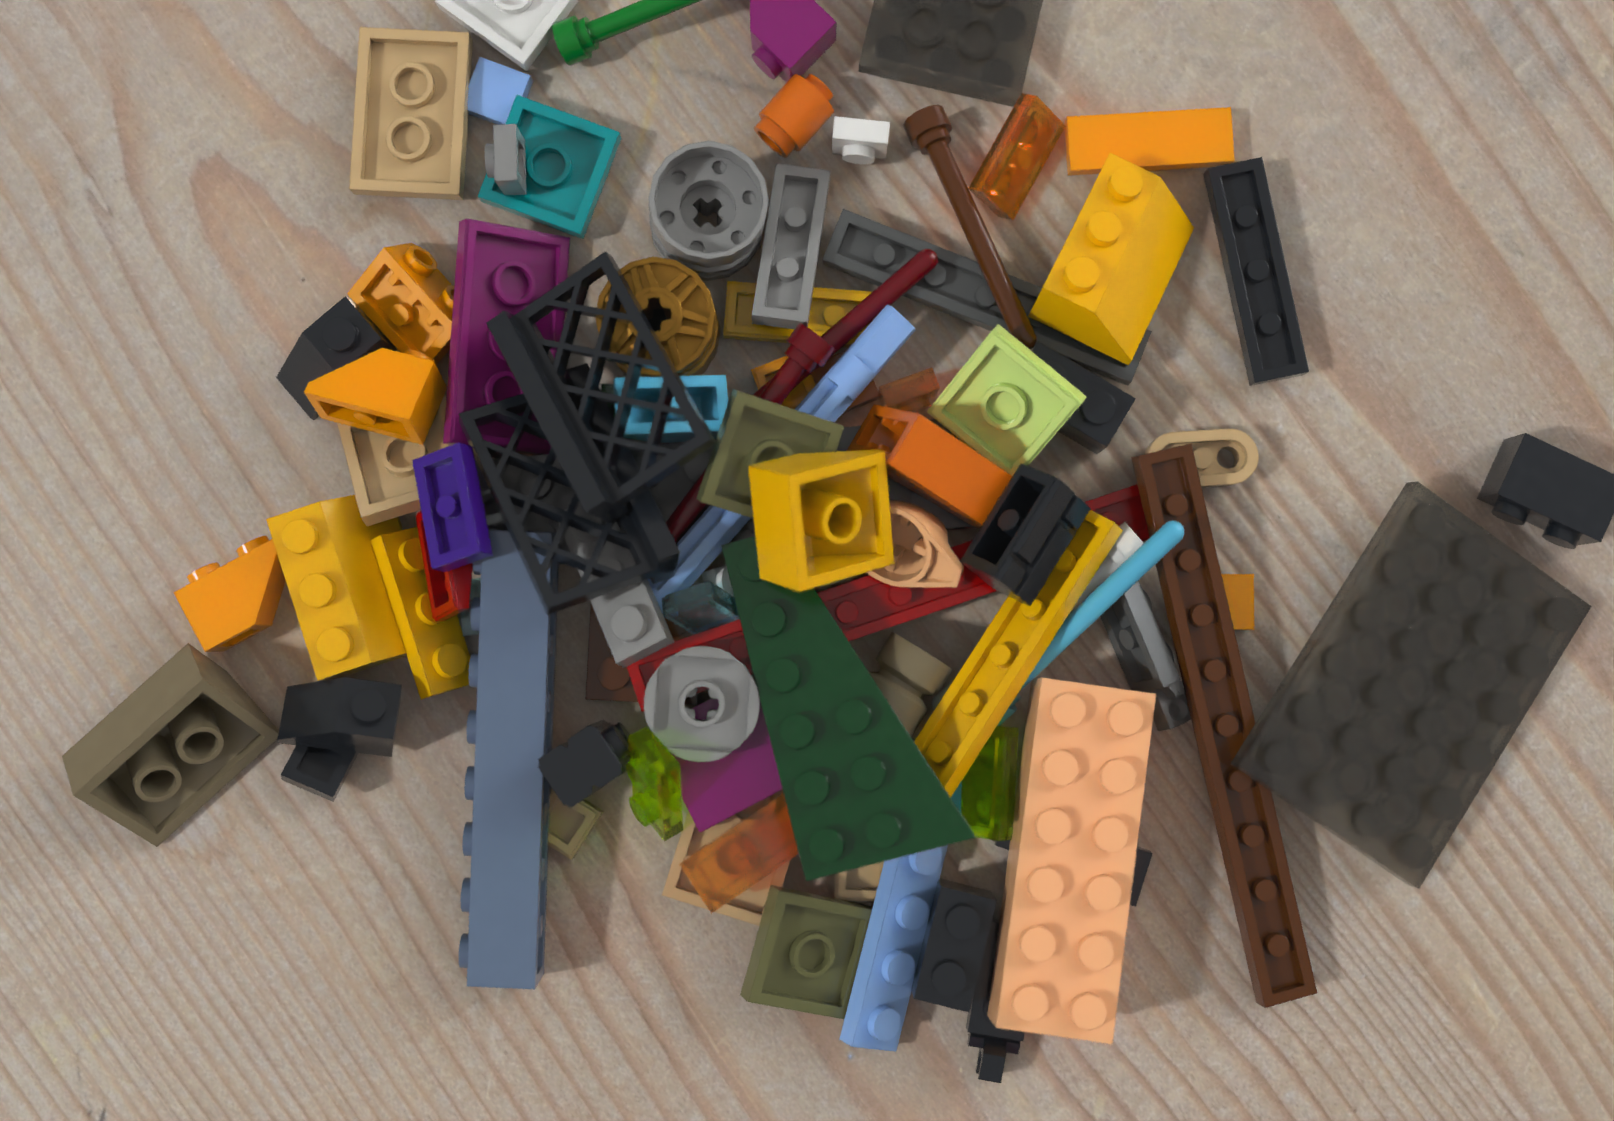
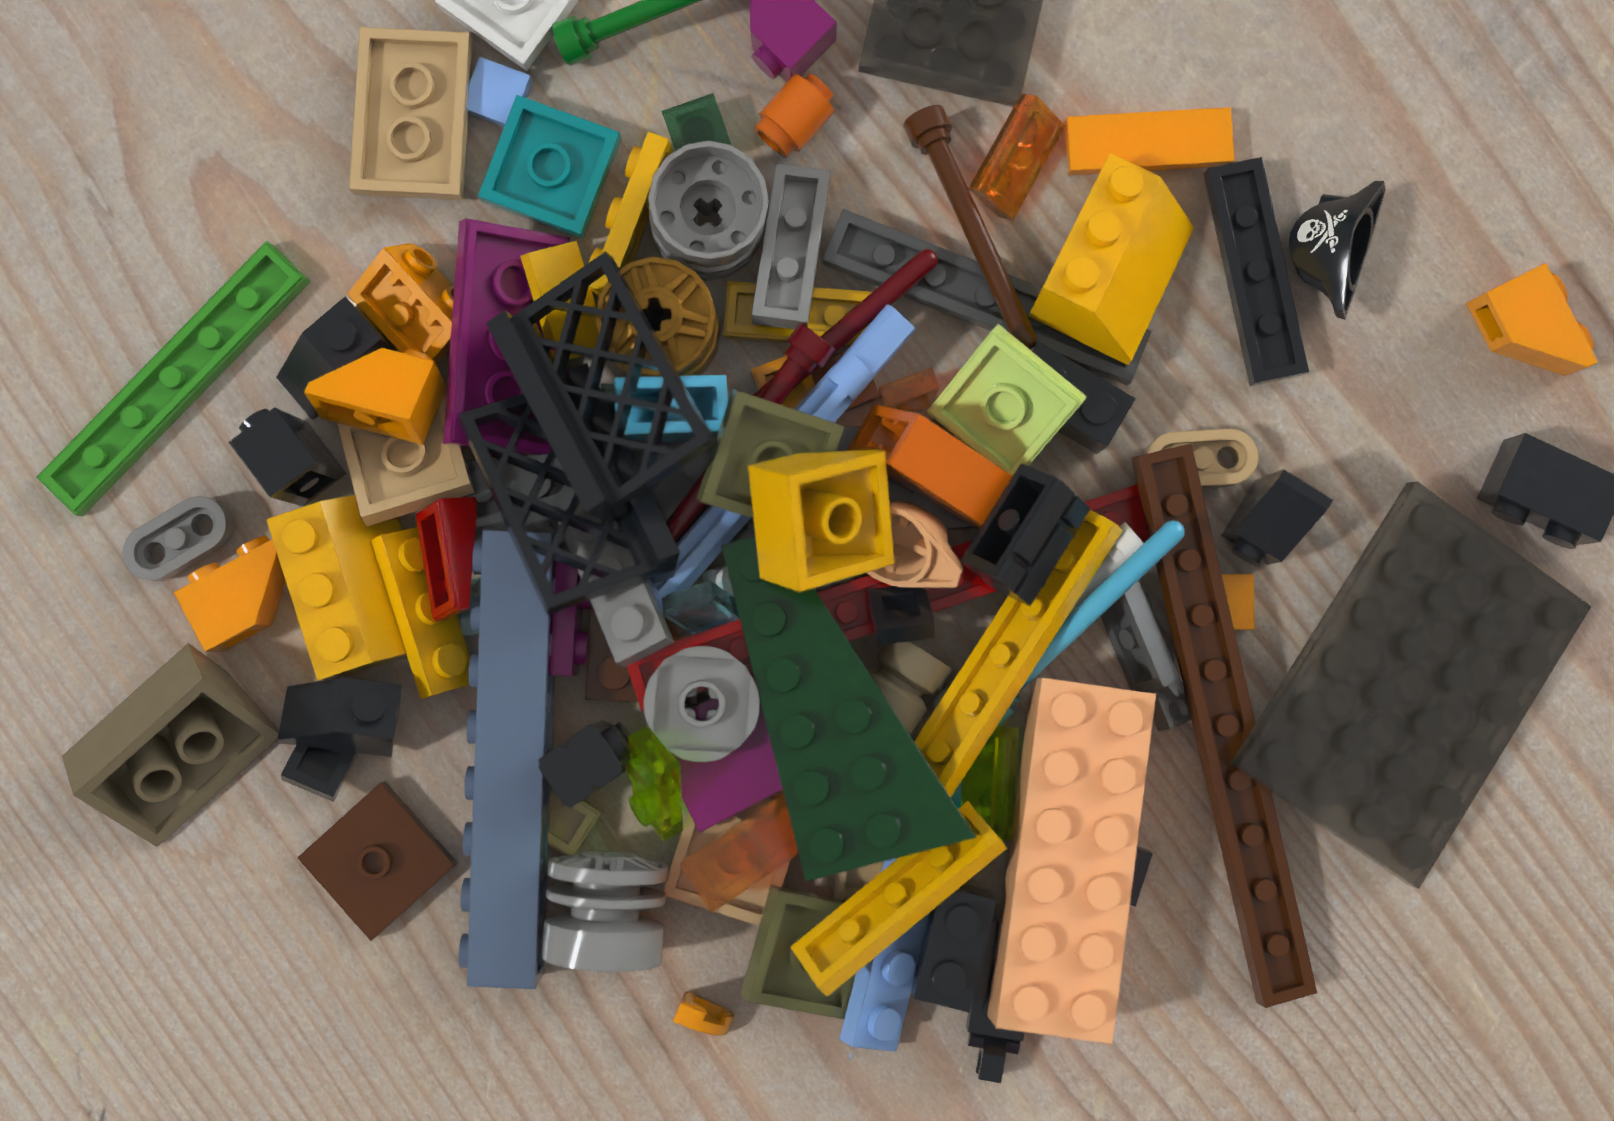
dark purple plate [412,442,493,572] -> none
light grey plate [485,124,526,195] -> none
white plate [832,116,890,164] -> none
none -> bright green tile [36,241,311,517]
none -> light grey plate [122,496,233,581]
none -> black brick [228,407,347,507]
none -> reddish brown plate [297,781,458,941]
none -> yellow tile [520,241,599,359]
none -> light grey wheel [542,850,668,972]
none -> magenta plate [549,562,591,676]
none -> yellow plate [589,131,673,298]
none -> clear green plate [661,93,732,151]
none -> light orange tile [673,991,735,1036]
none -> yellow plate [790,801,1007,997]
none -> black plate [868,586,935,645]
none -> black slope [1221,469,1333,567]
none -> black hat [1289,181,1386,320]
none -> light orange slope [1466,263,1598,376]

